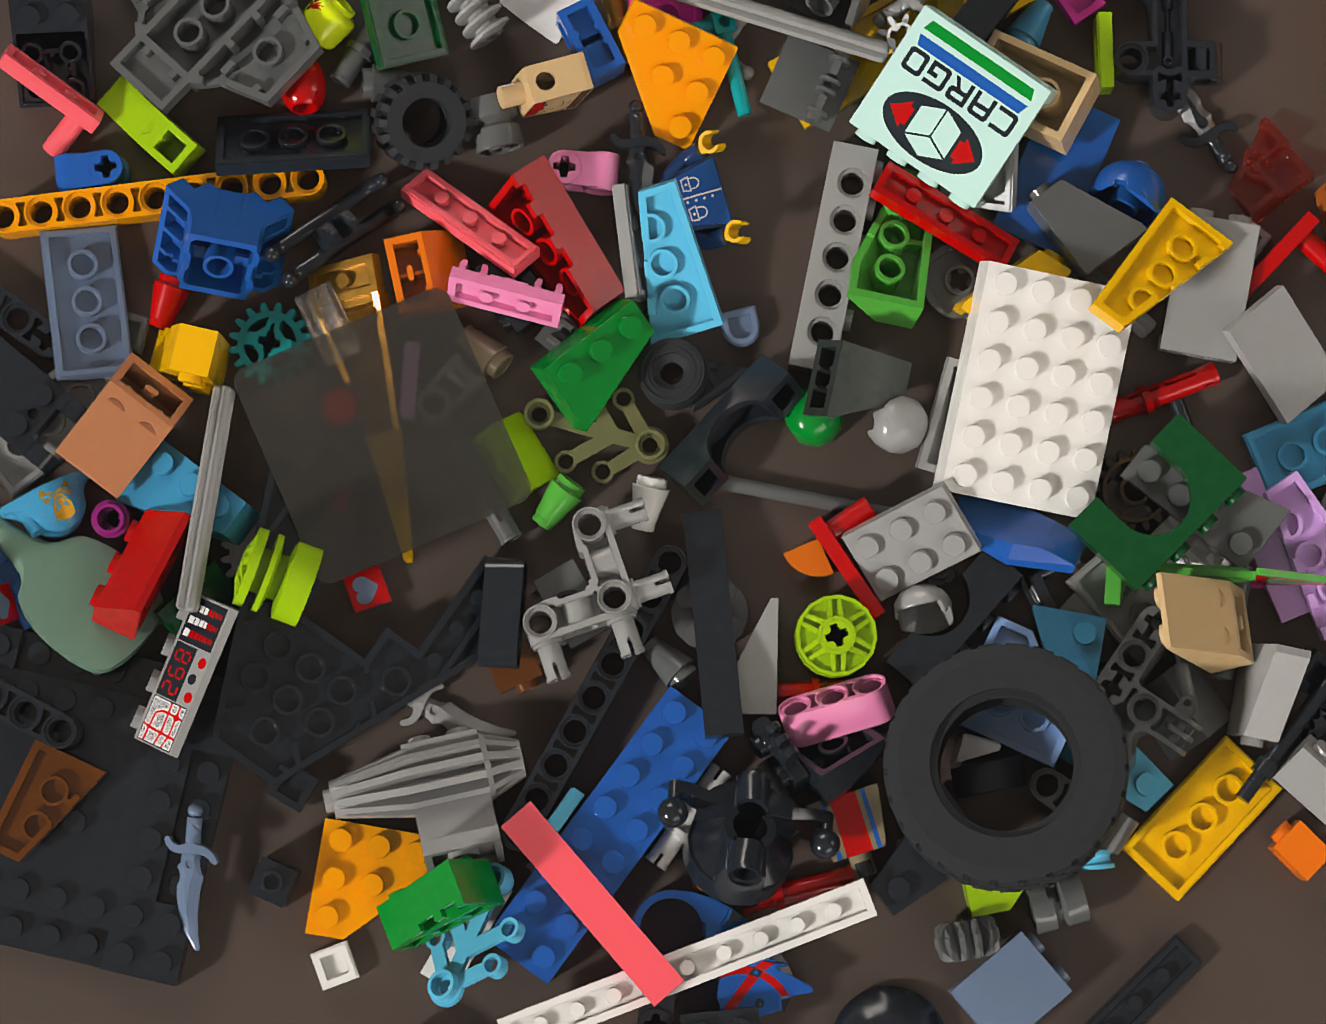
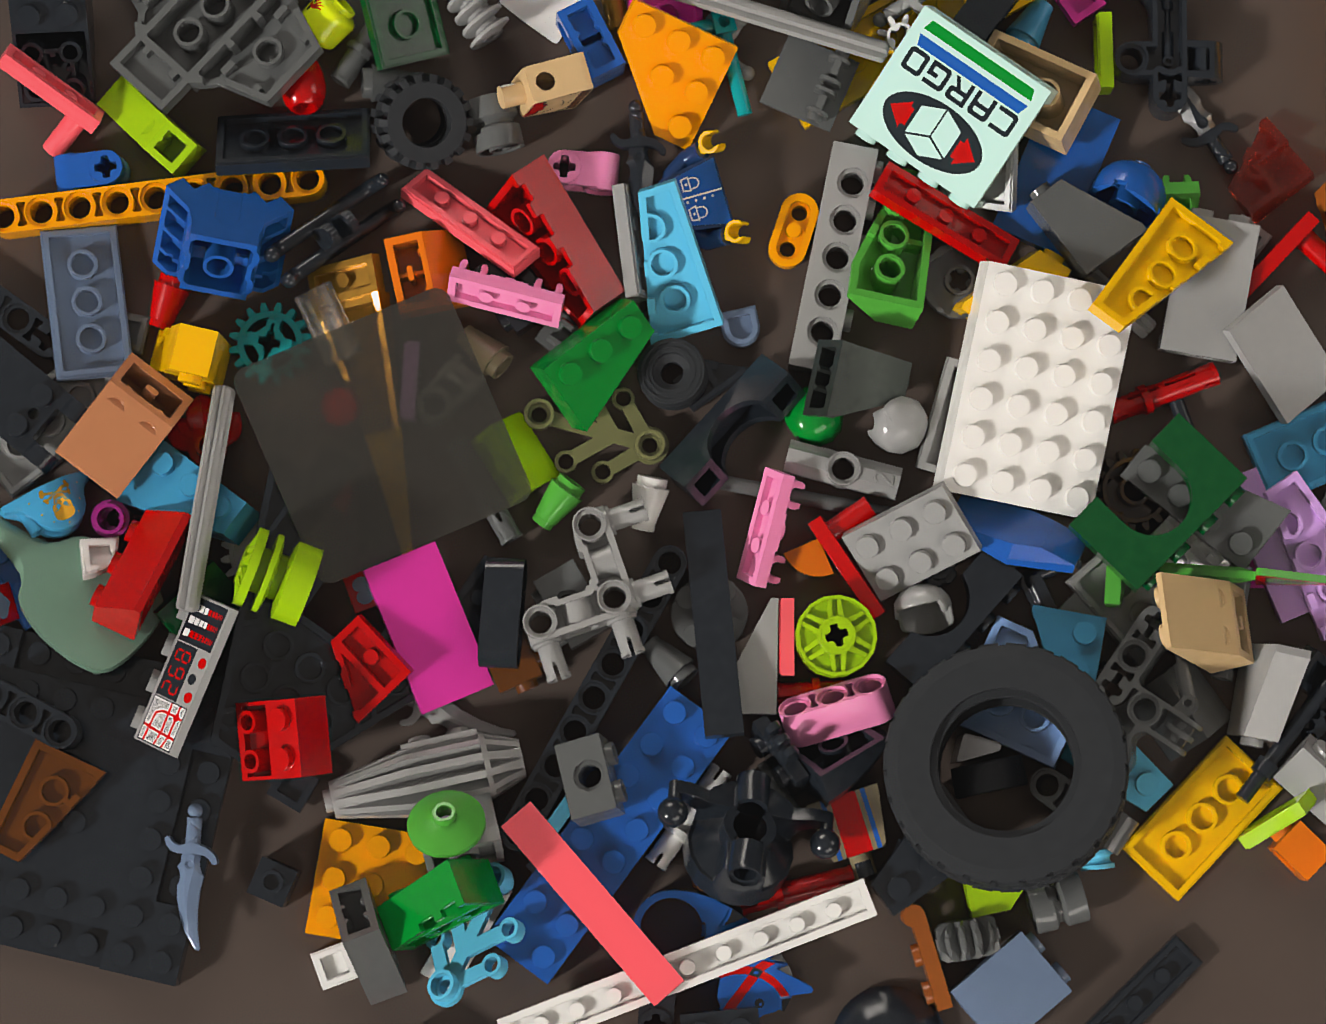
none -> white tile [79,536,119,580]
none -> red plate [167,394,242,466]
none -> red slope [235,695,333,781]
none -> dark grey slope [329,877,408,1005]
none -> red wing [331,614,414,723]
none -> dark pink tile [362,541,494,715]
none -> bright green dish [407,790,486,858]
none -> dark grey brick [554,733,628,827]
none -> bright pink plate [736,467,805,588]
none -> light orange plate [768,193,819,269]
none -> coral tile [778,598,794,677]
none -> light grey piece [783,439,903,501]
none -> dark orange plate [900,904,953,1012]
none -> bright green tile [1162,175,1200,211]
none -> lime tile [1238,789,1317,849]

